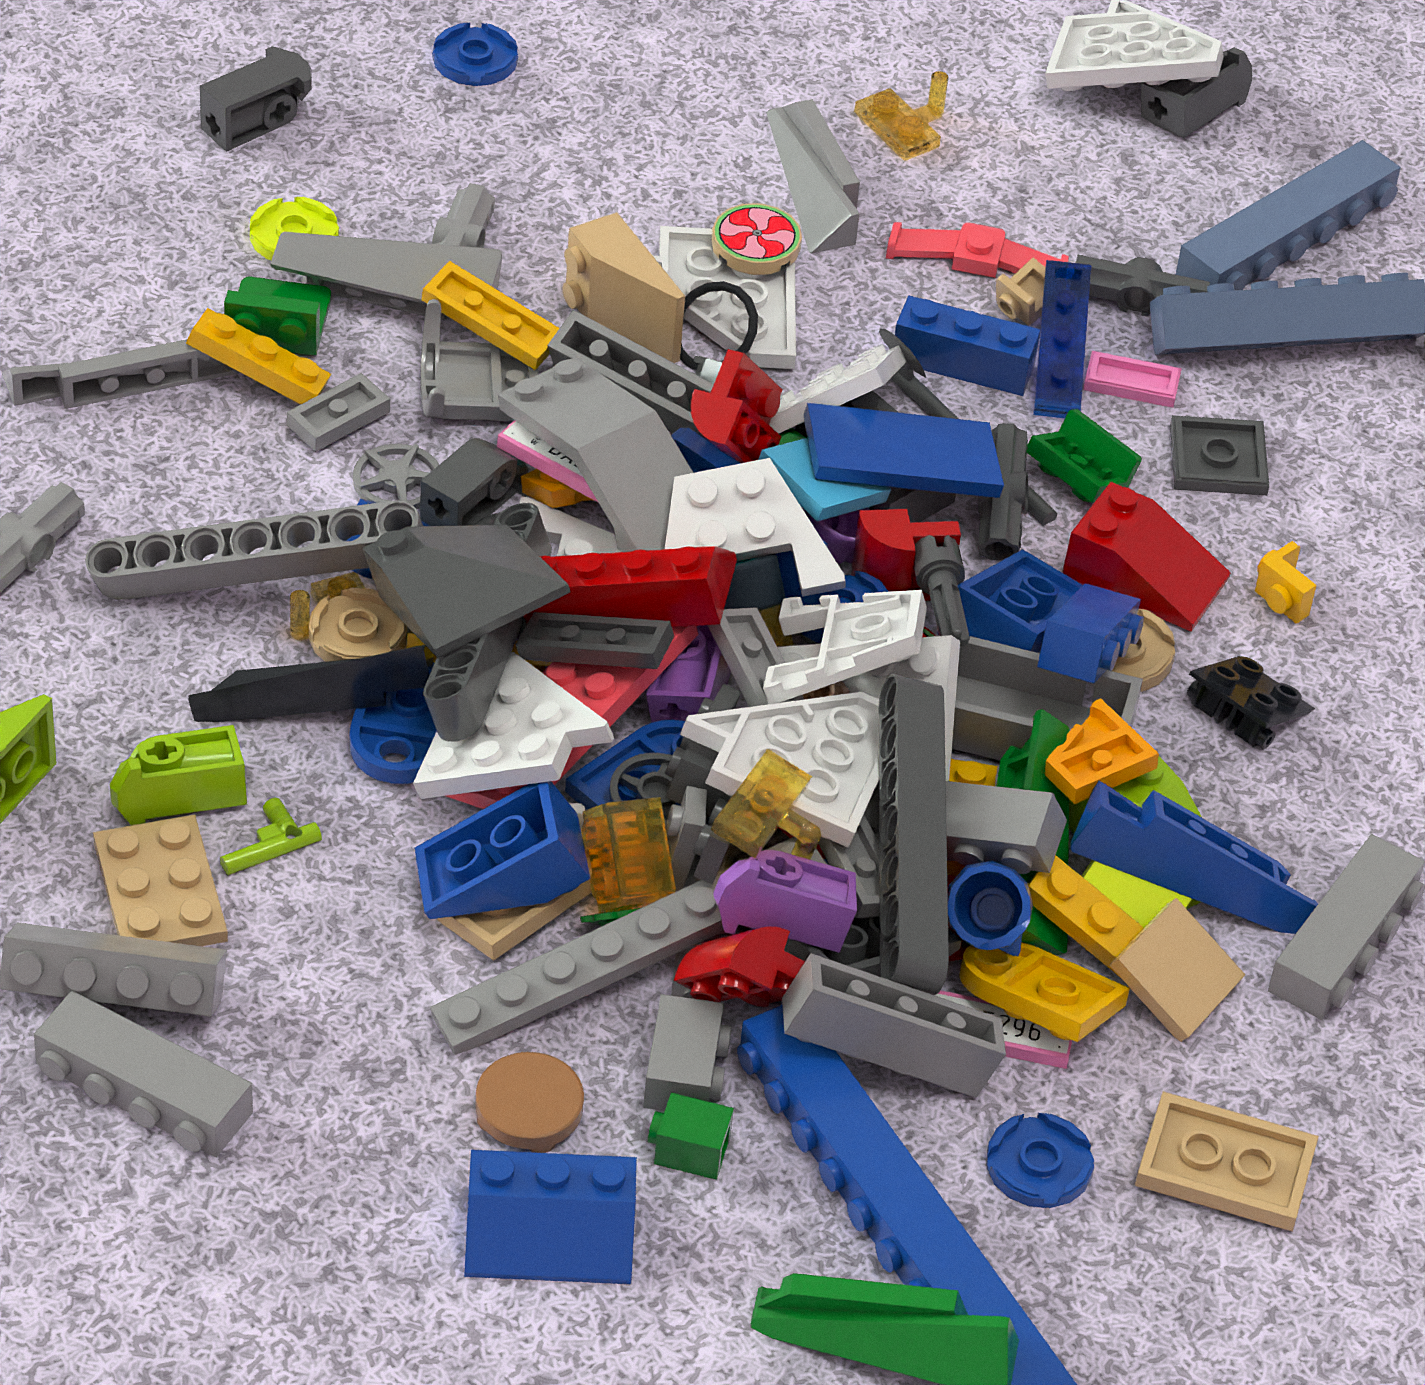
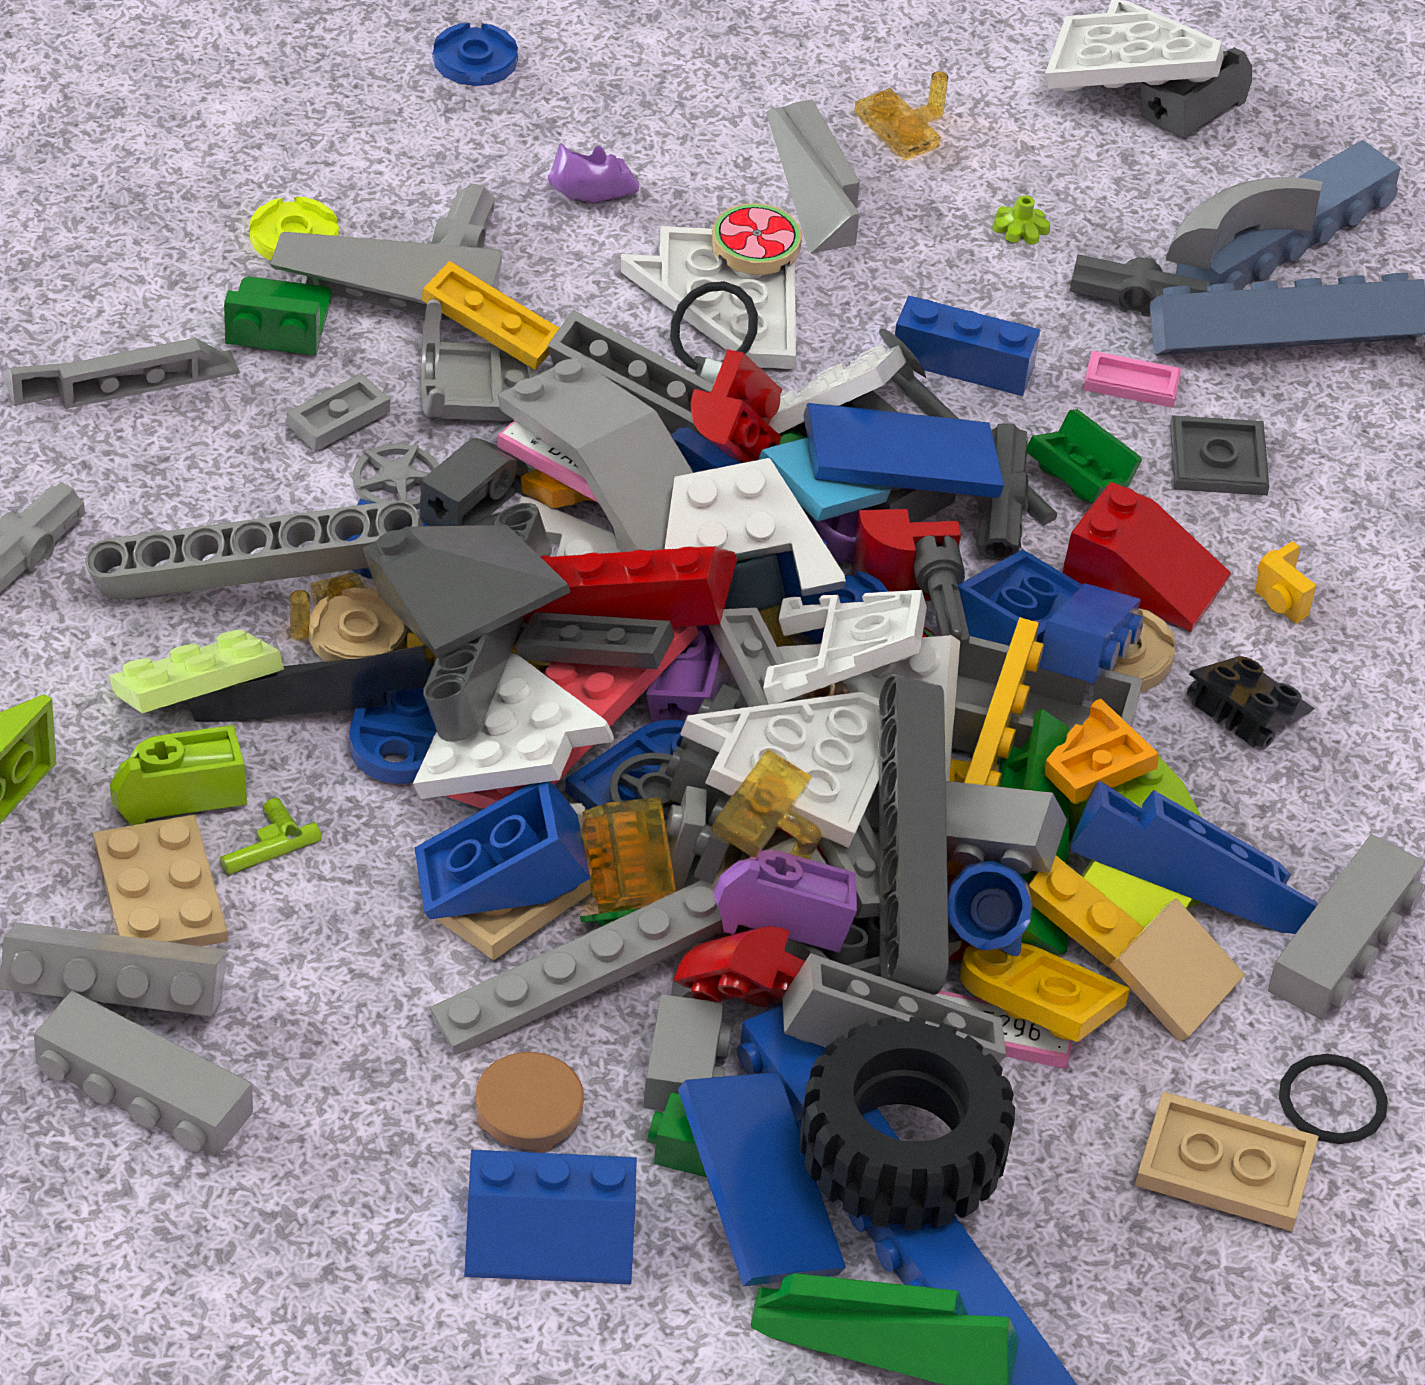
yellow plate [186,308,331,404] -> none
dark grey piece [200,46,312,152] -> none
tan slope [562,212,685,363] -> none
coral plate [886,222,1069,282] -> none
blue tile [987,1113,1094,1208] -> none
tan bracket [996,258,1066,325] -> none
clear blue tile [1033,260,1091,418] -> none
none -> yellowish green plate [109,630,284,713]
none -> medium lavender hair [548,143,639,204]
none -> blue tile [678,1072,846,1287]
none -> black tyre [799,1017,1015,1230]
none -> yellow plate [964,617,1044,787]
none -> lime plant [992,195,1050,245]
none -> light grey brick [1166,177,1323,270]
none -> black piece [1279,1054,1388,1144]

